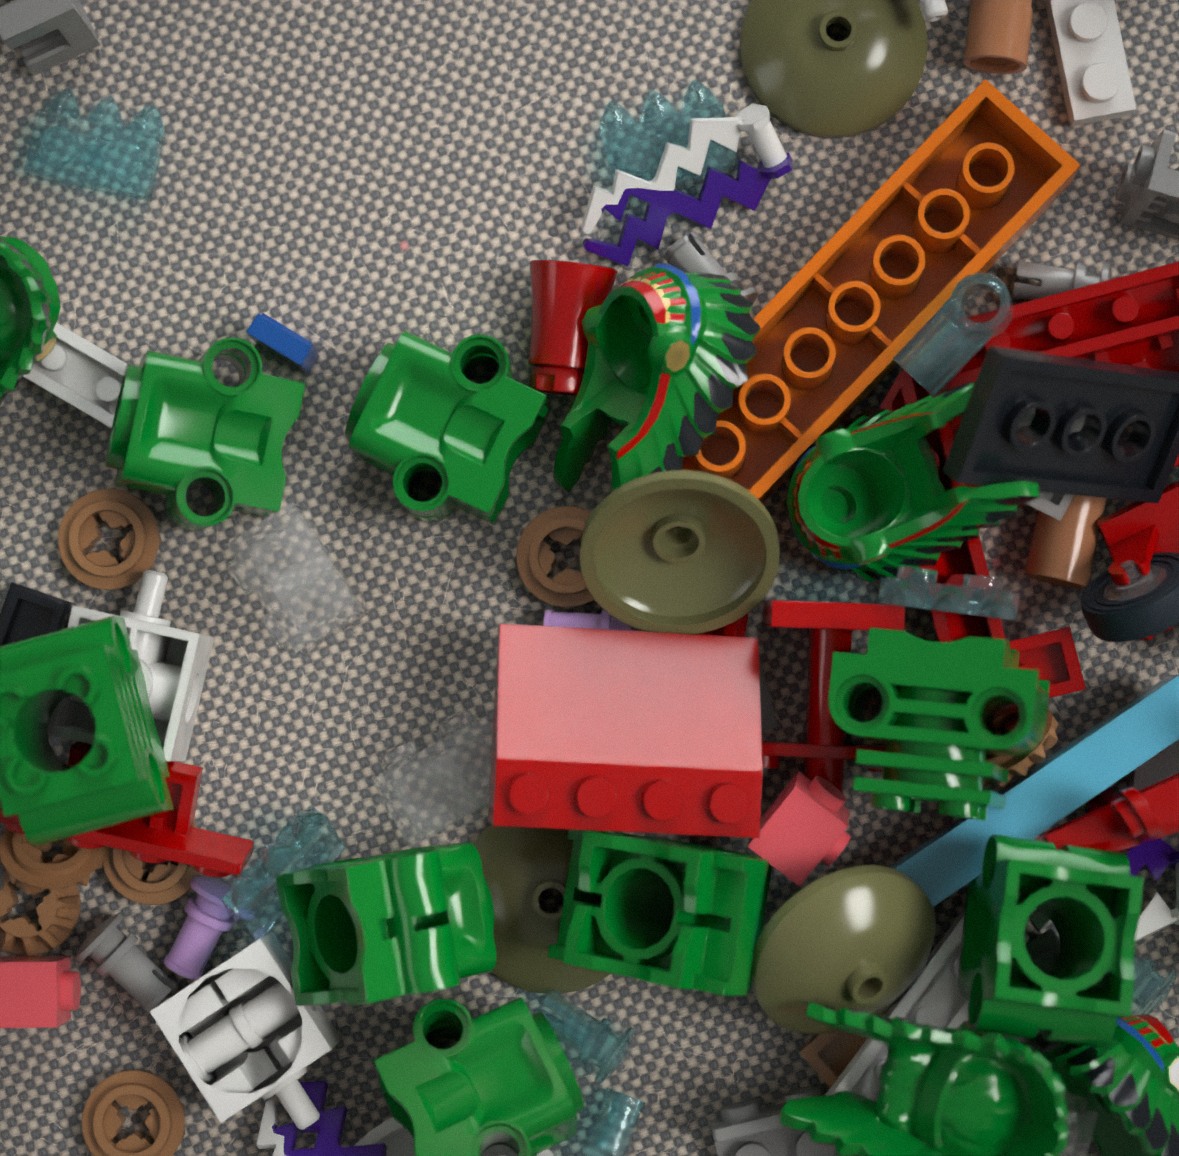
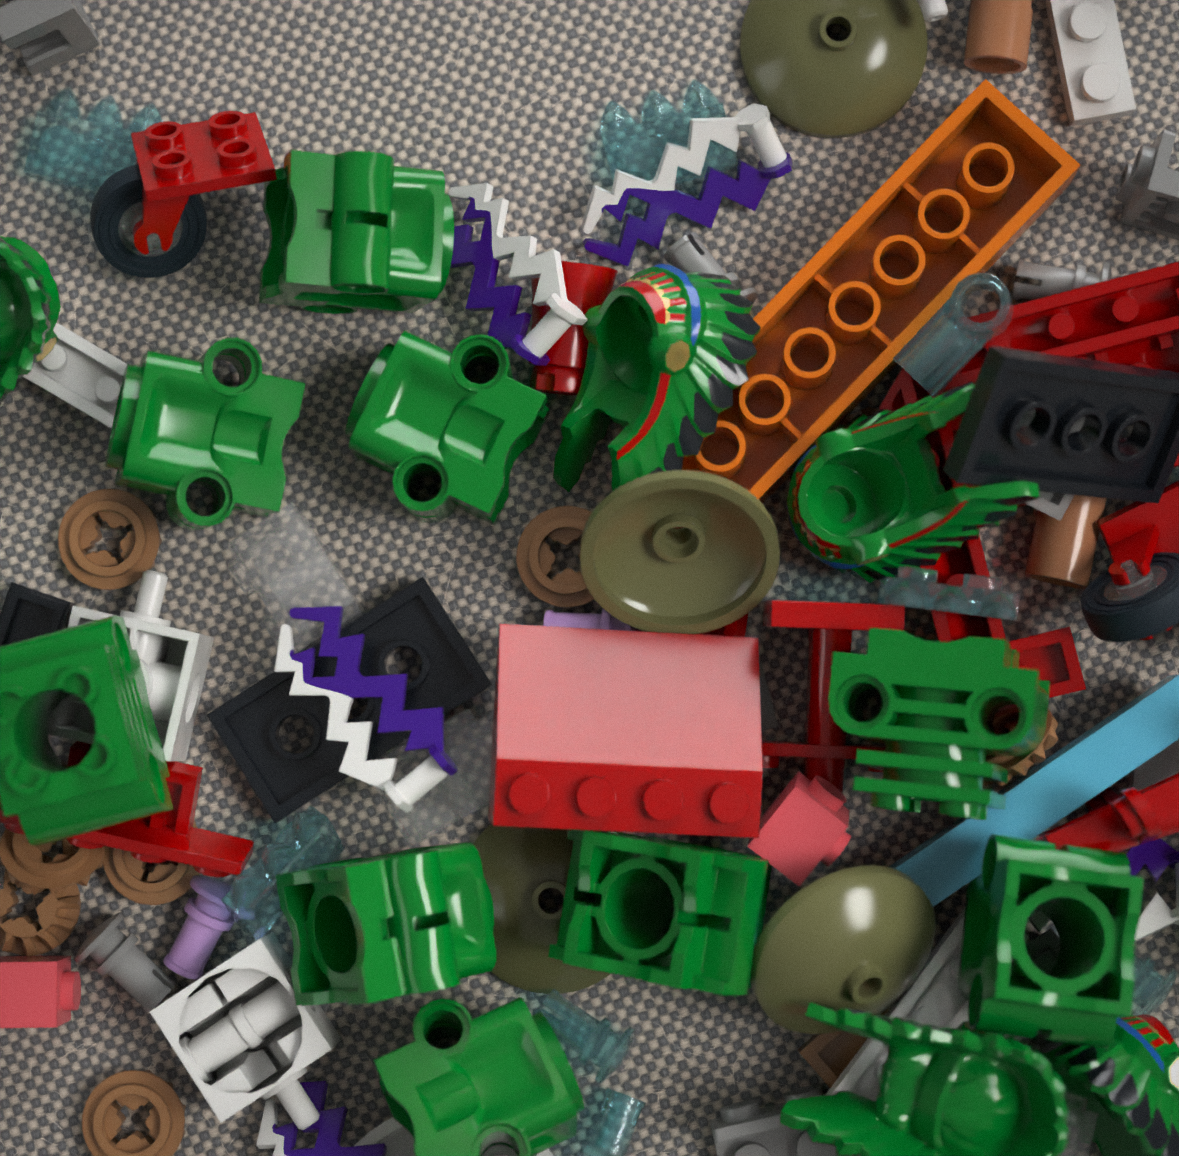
blue tile [246,313,320,375] -> none
none -> red plate [90,111,277,278]
none -> black plate [207,577,493,823]
none -> green piece [259,150,454,314]
none -> piece [274,606,458,813]
none -> piece [449,183,588,366]

